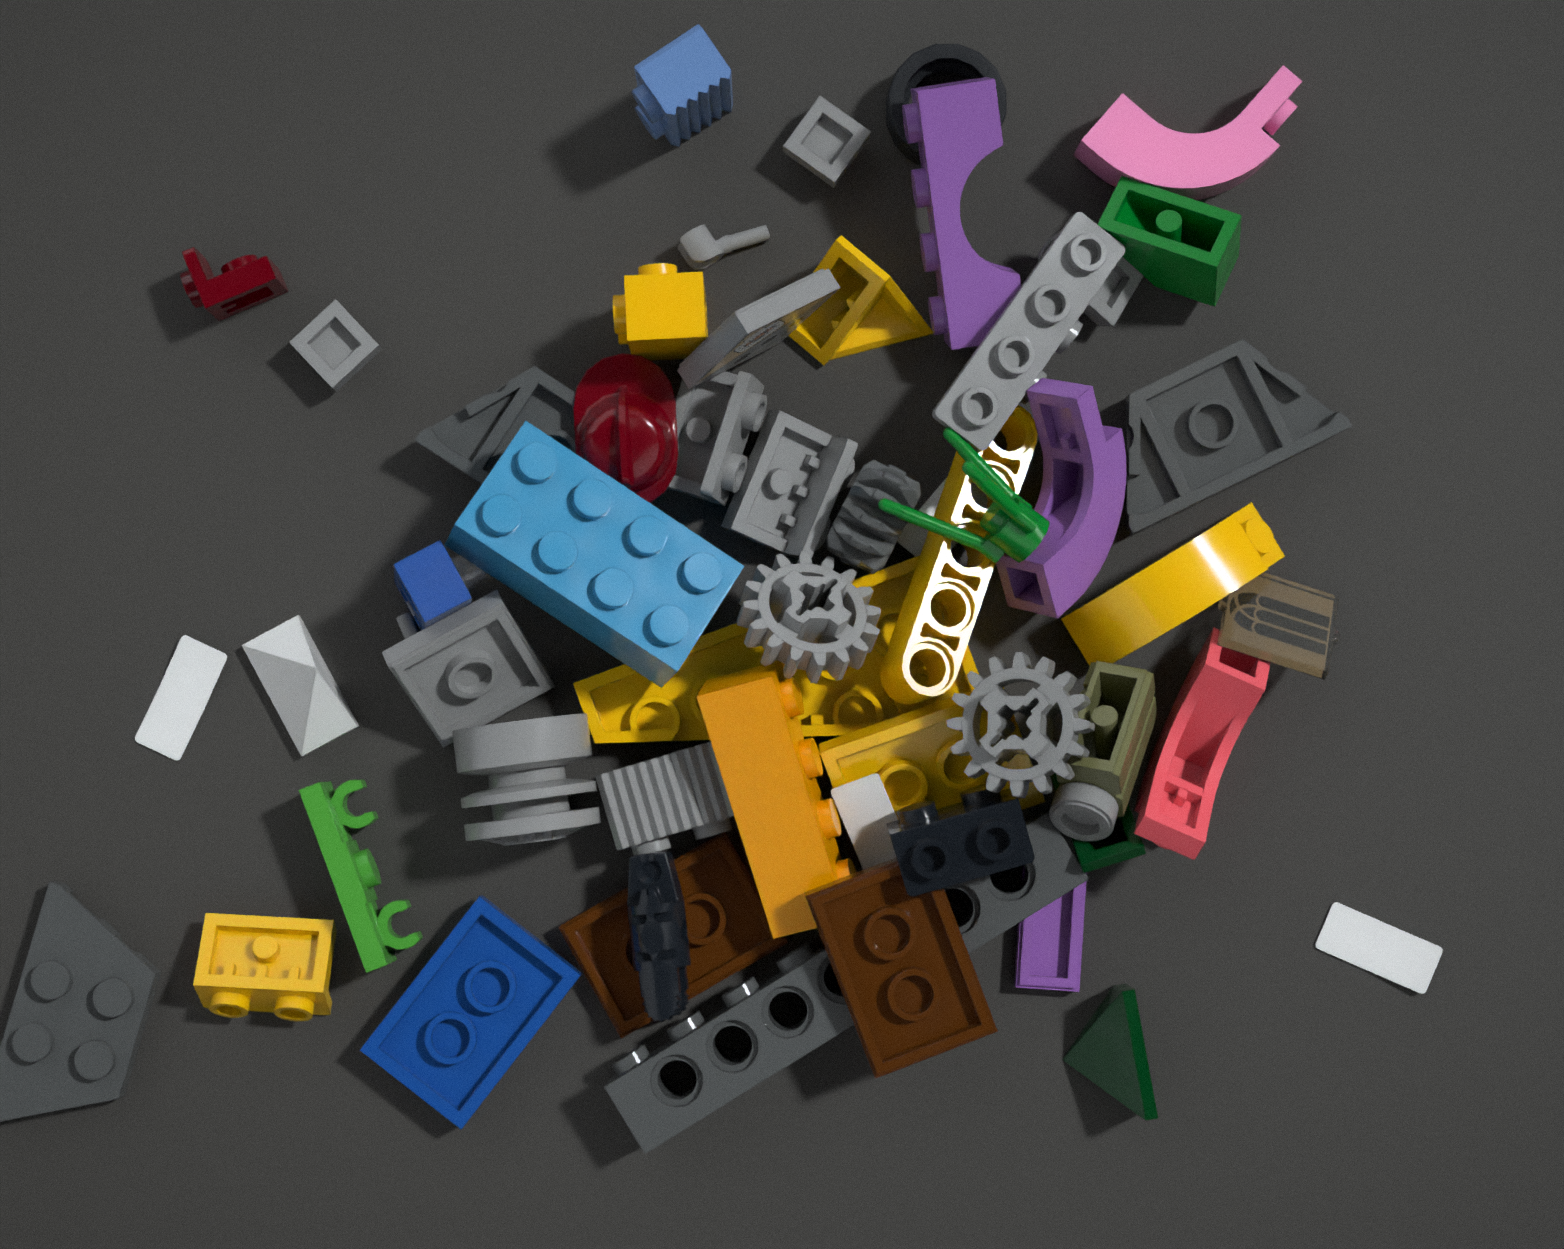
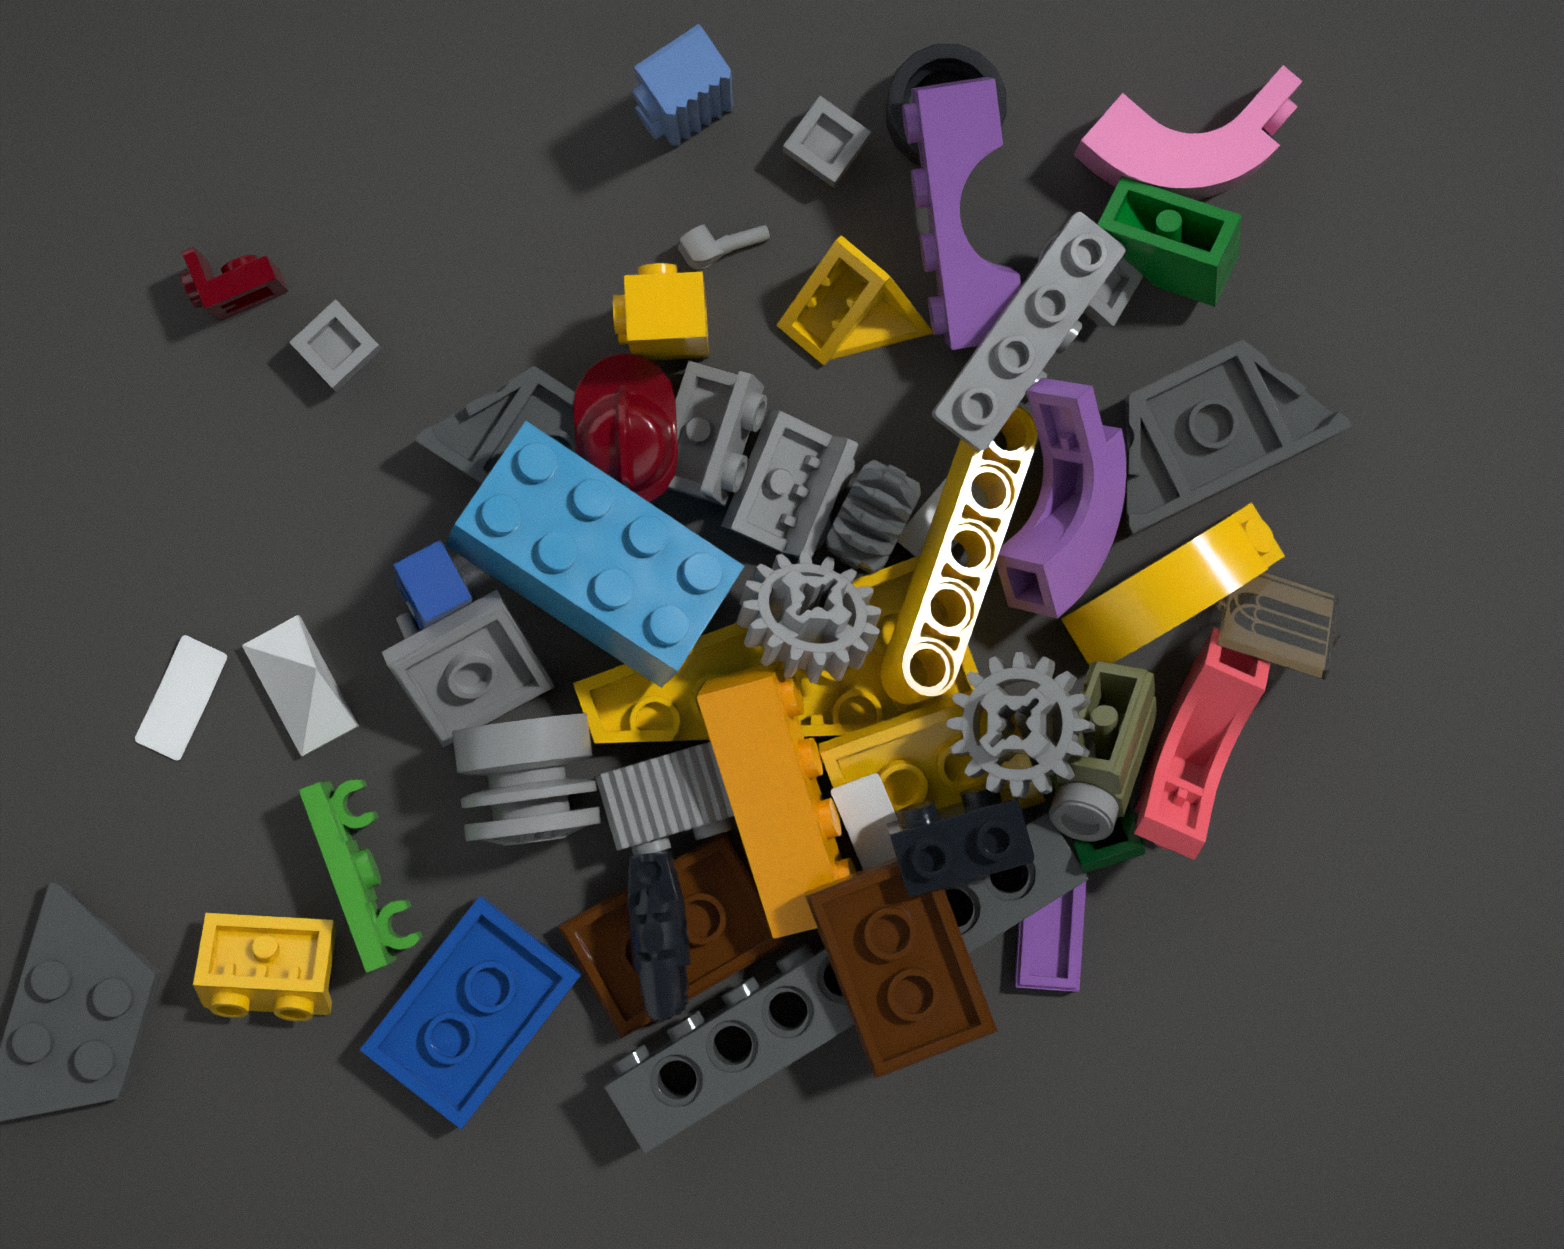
light grey tile [677,268,841,389] -> none
green plant [878,427,1049,563] -> none
dark green slope [1062,983,1158,1121] -> none
white sticker [1315,902,1443,994] -> none

